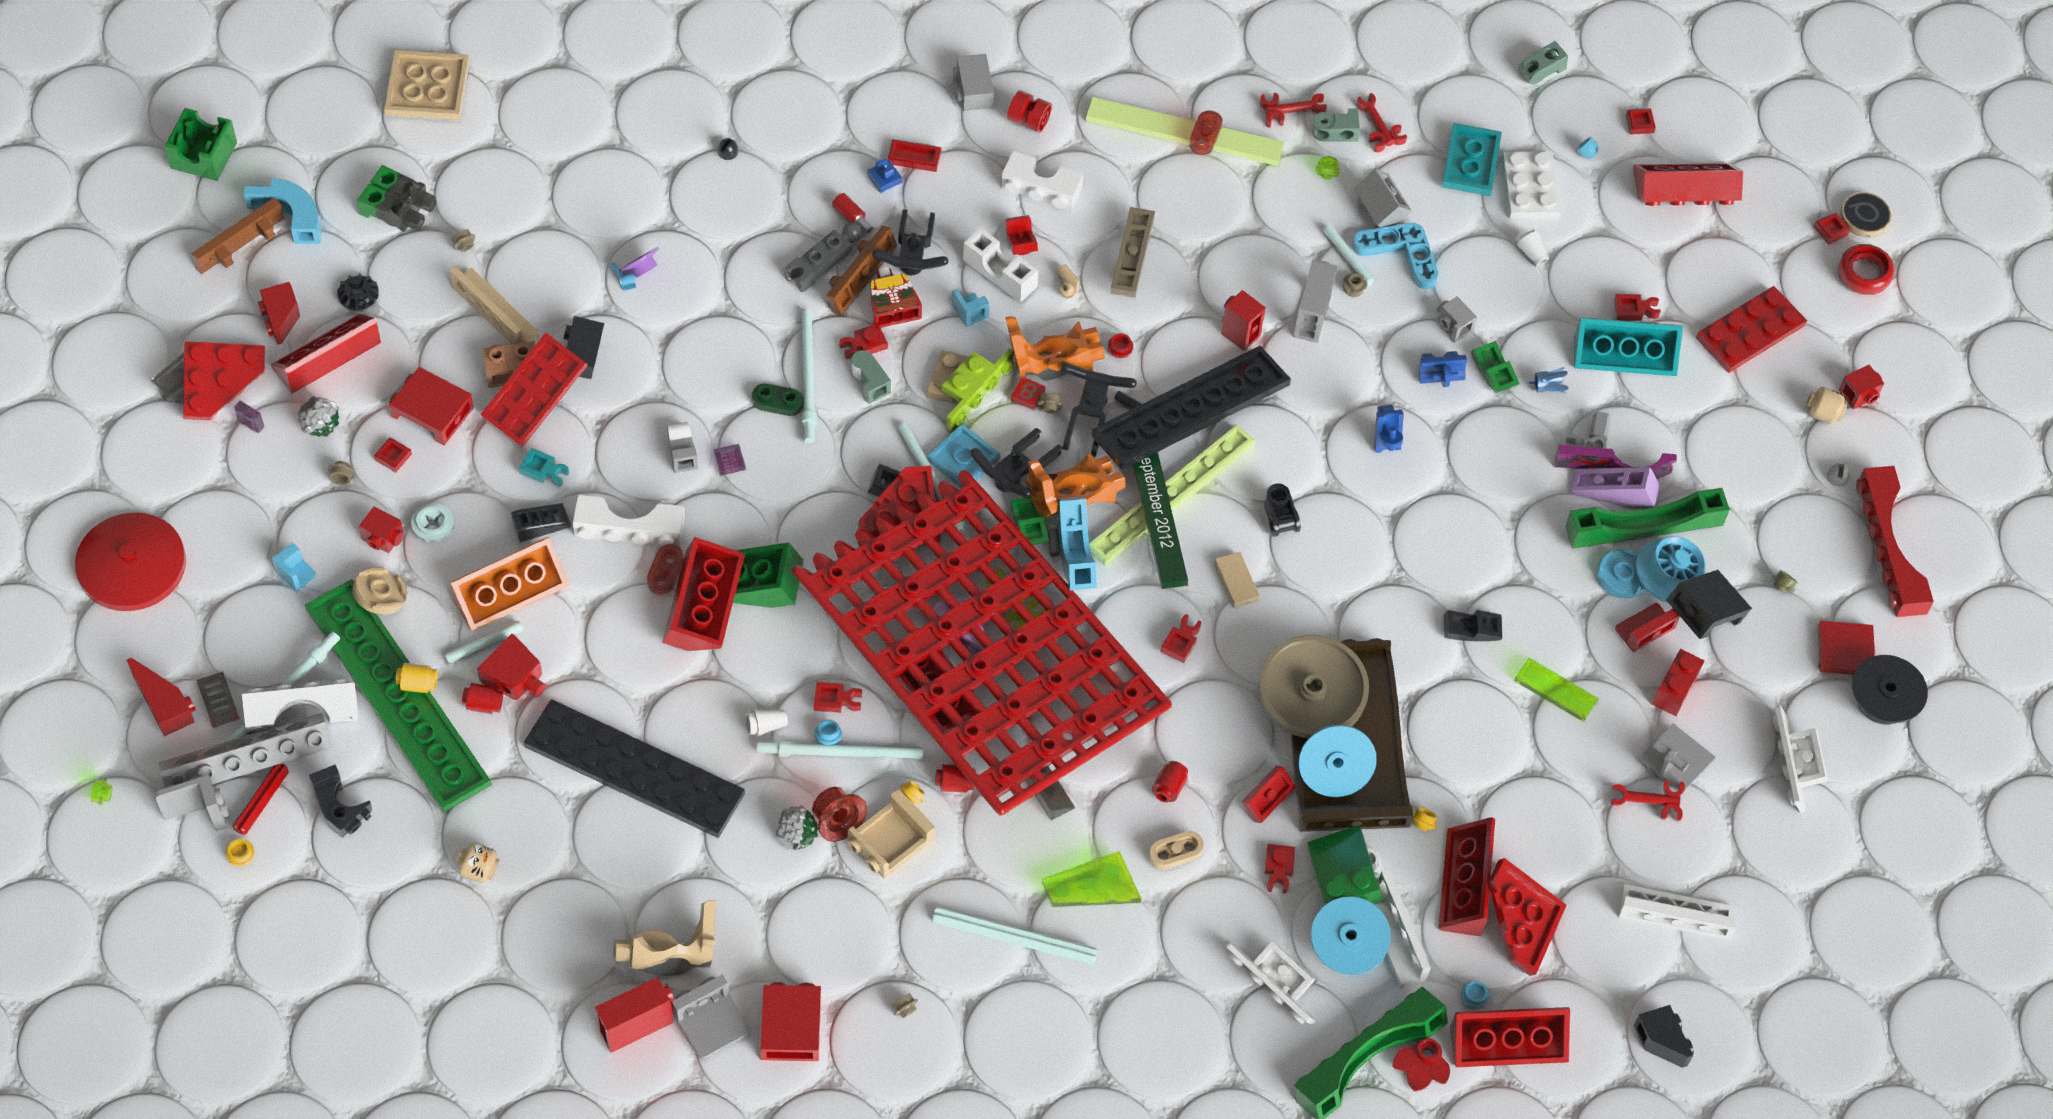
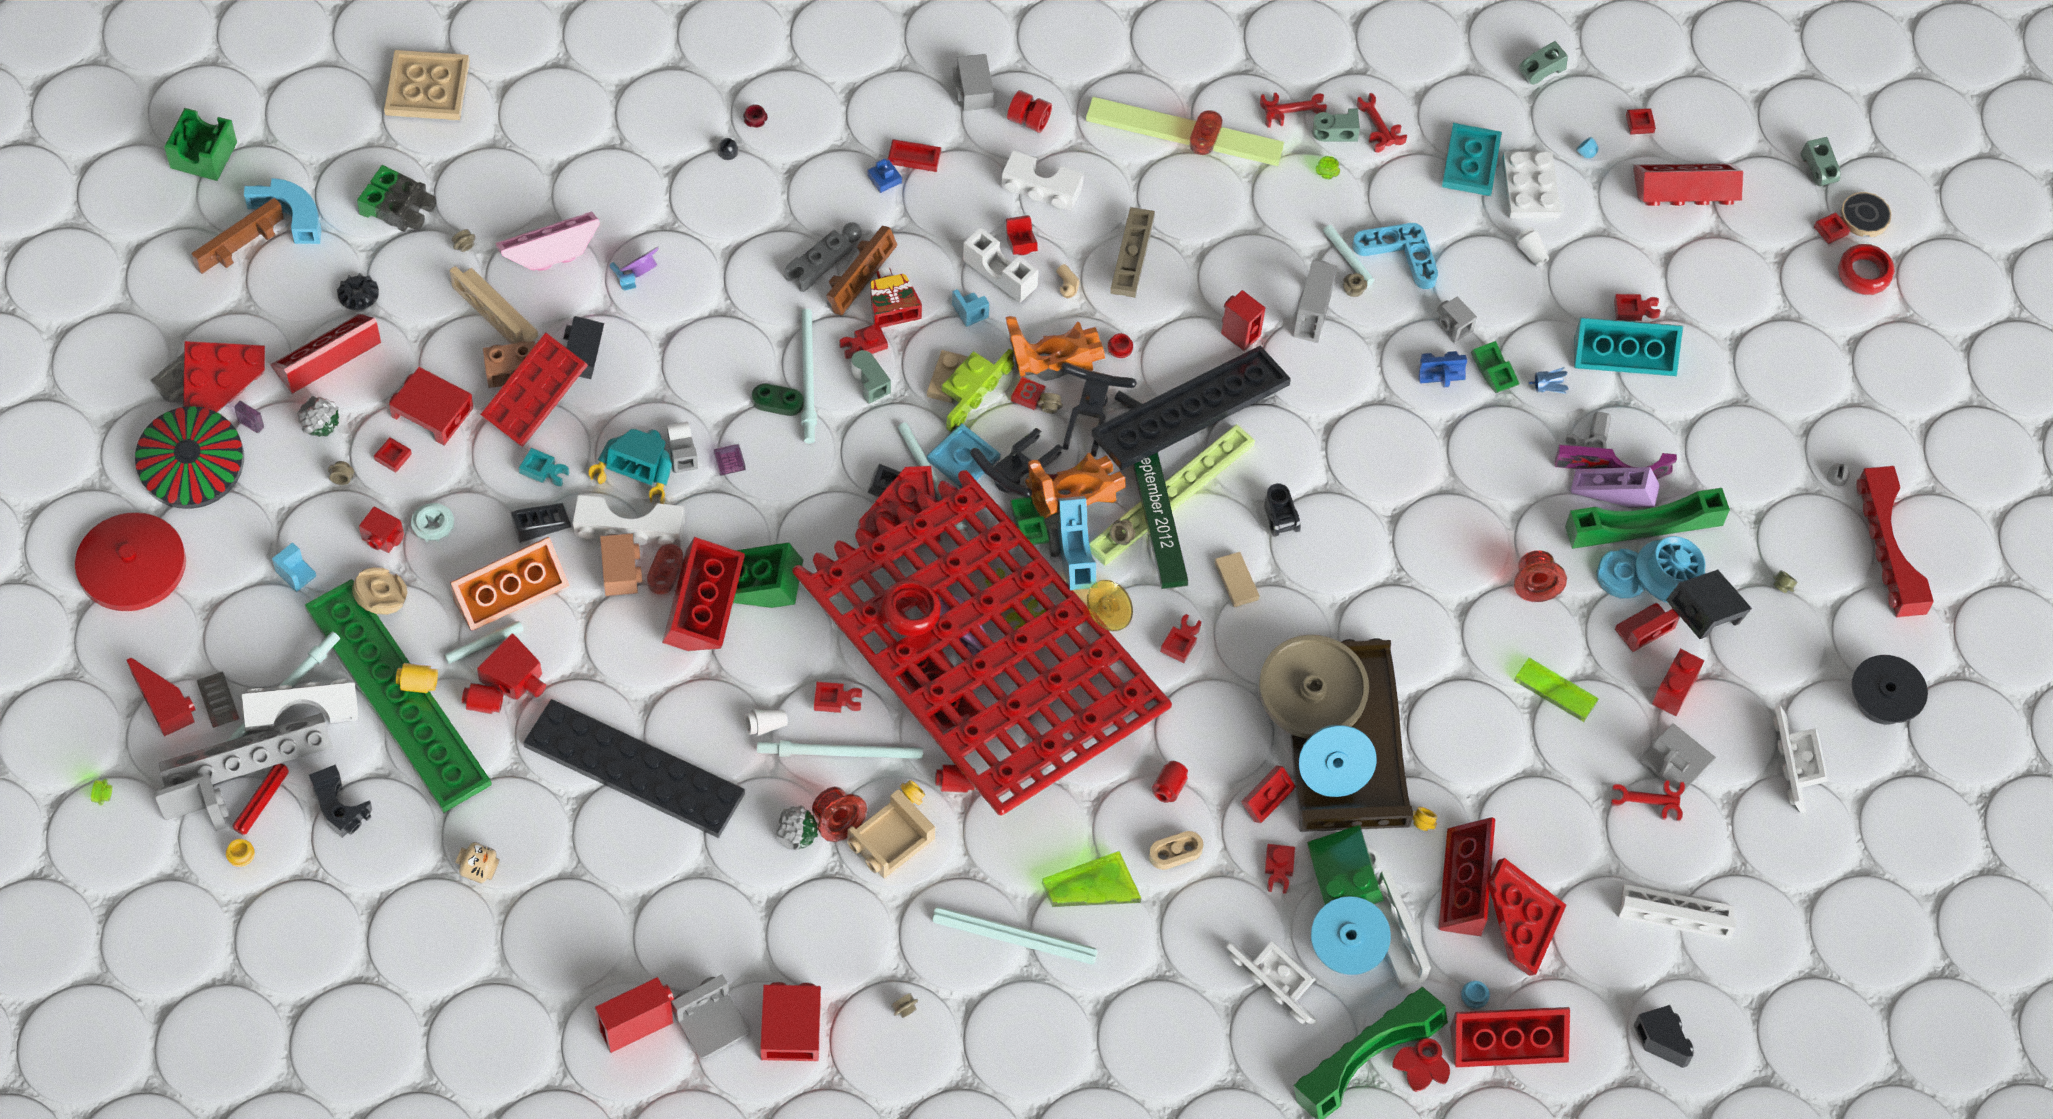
red slope [257,281,300,345] -> none
tan hips [613,900,716,976] -> none
medium azure plate [814,720,842,745] -> none
red piece [832,193,873,234] -> none
black piece [872,209,949,276] -> none
clear smoke slope [1026,766,1075,820] -> none
light grey brick [1354,169,1412,228] -> none
blue hips [1374,404,1404,453] -> none
black slope [1444,610,1503,641] -> none
red plate [1696,286,1807,373] -> none
tan head [1806,387,1847,424] -> none
red tile [1818,621,1875,674] -> none
red brick [1839,364,1884,409] -> none
none -> dish [135,406,244,509]
none -> bright pink wedge [495,211,600,271]
none -> teal torso [588,429,672,504]
none -> nougat brick [600,533,642,596]
none -> dark red plate [743,105,768,128]
none -> red wheel [881,580,941,637]
none -> clear yellow dish [1087,580,1133,631]
none -> dark tan plate [1110,519,1135,545]
none -> clear red piece [1514,550,1567,602]
none -> sand green leg [1800,137,1841,186]

